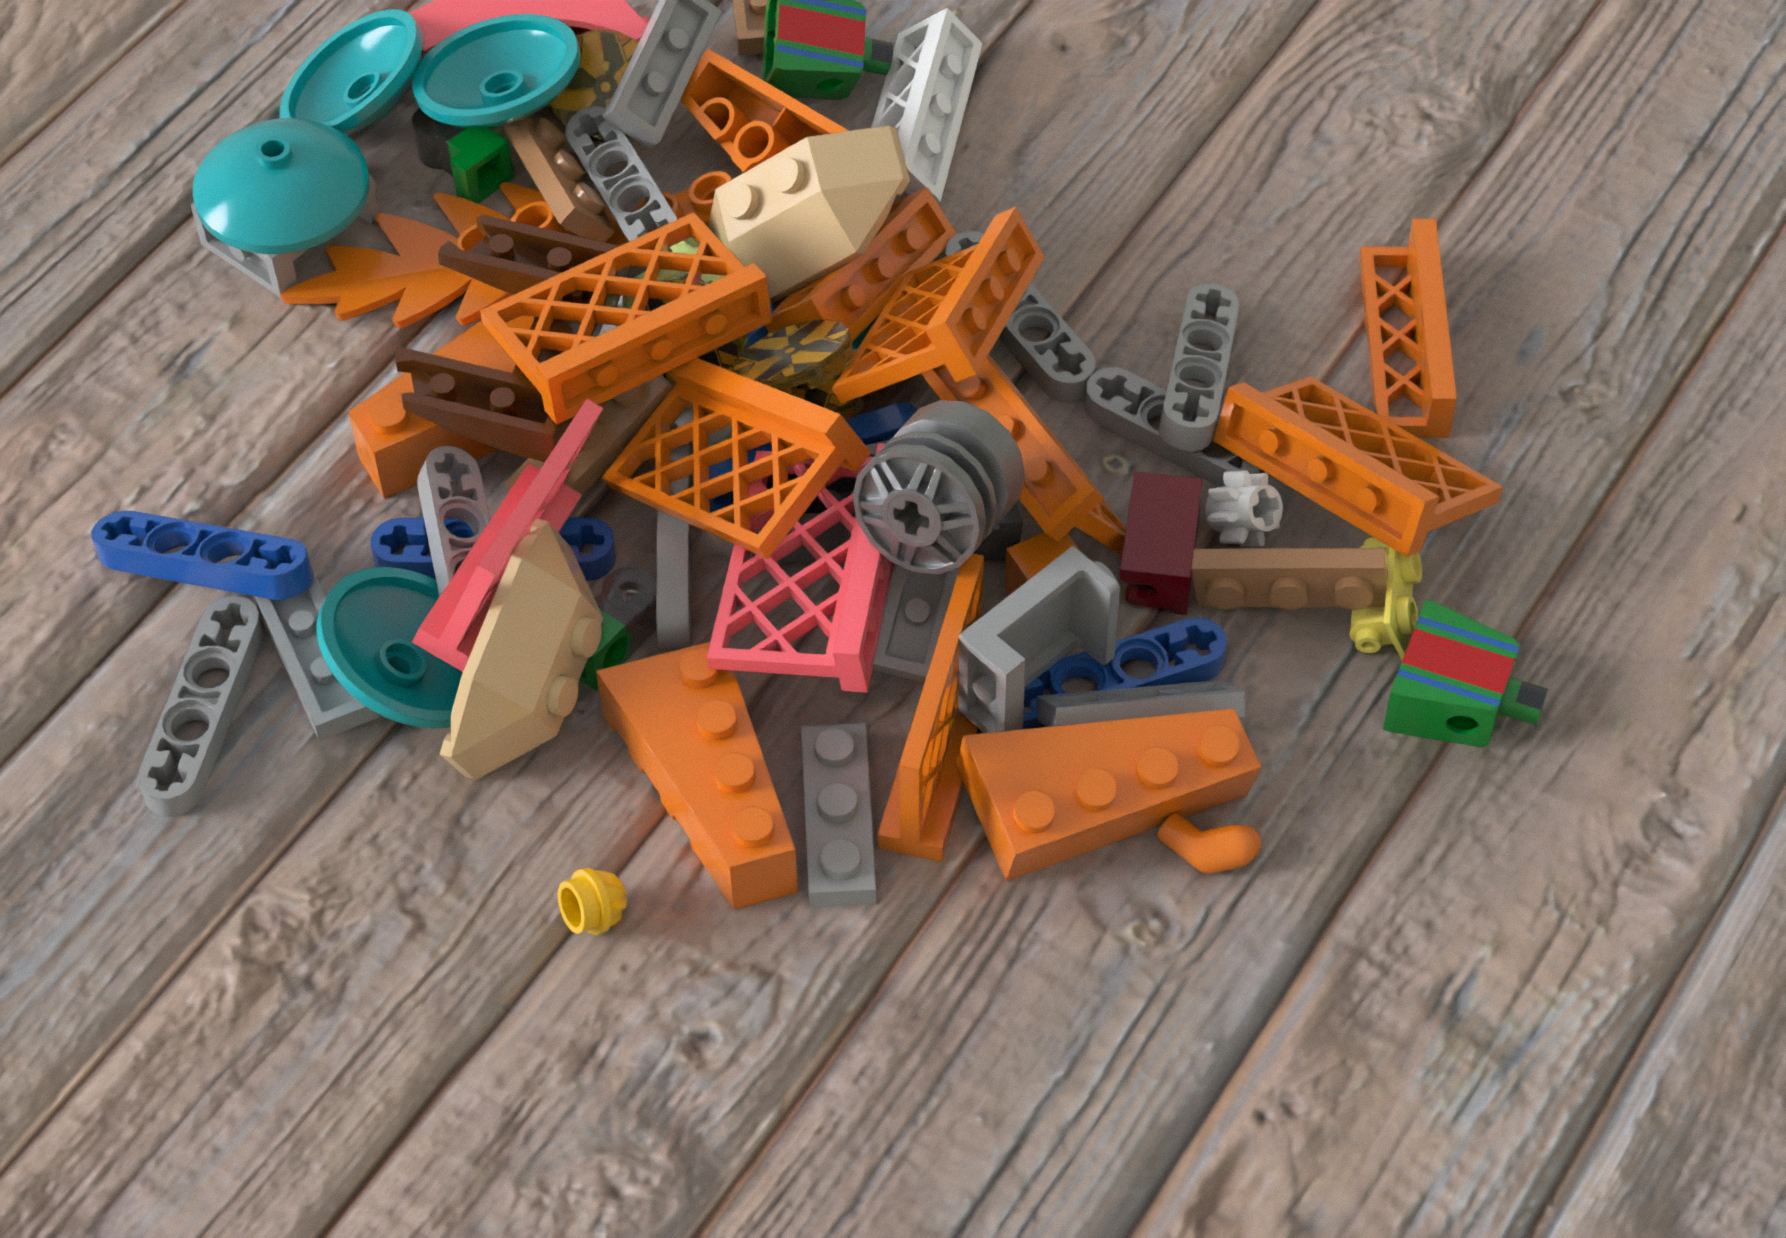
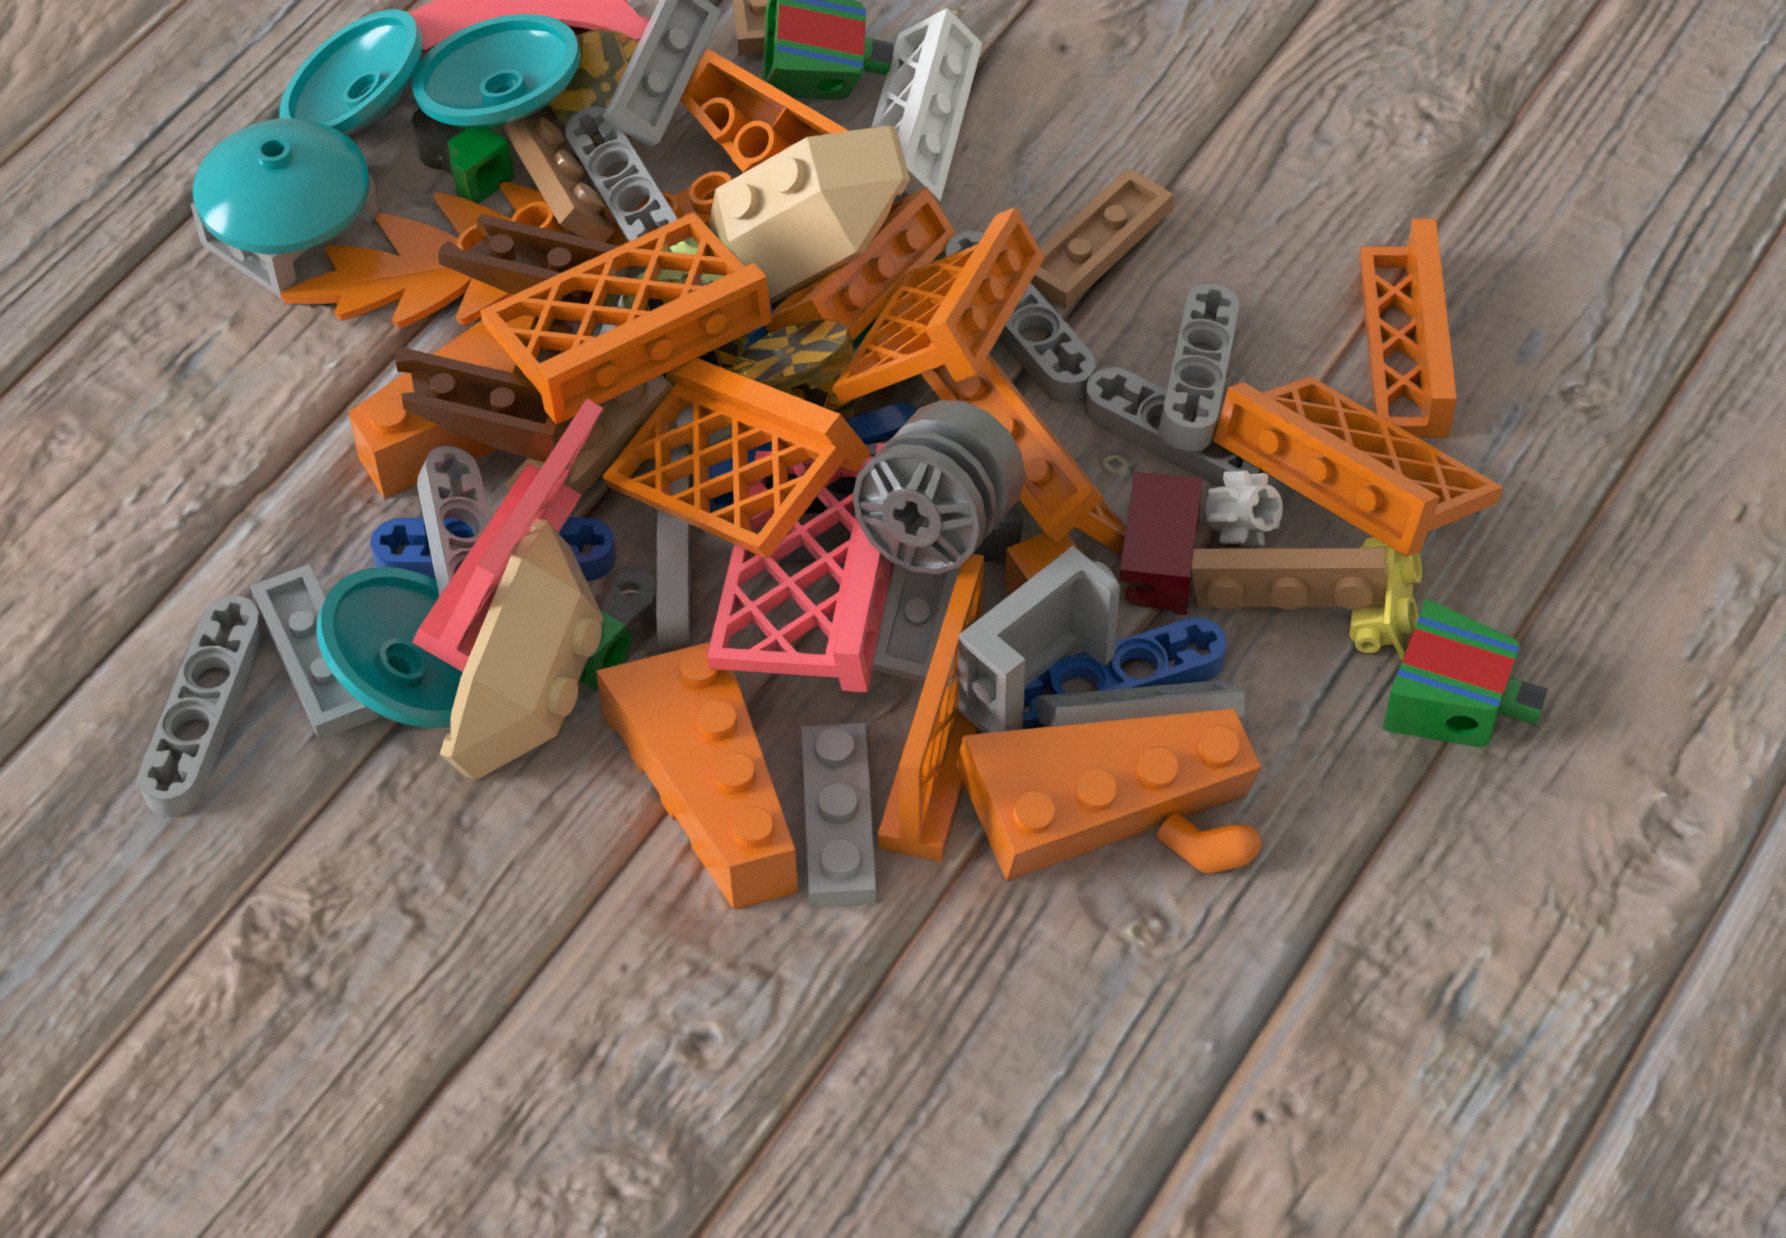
blue beam [91,511,314,600] -> none
yellow plate [558,867,627,935] -> none
none -> medium nougat plate [1031,168,1174,310]

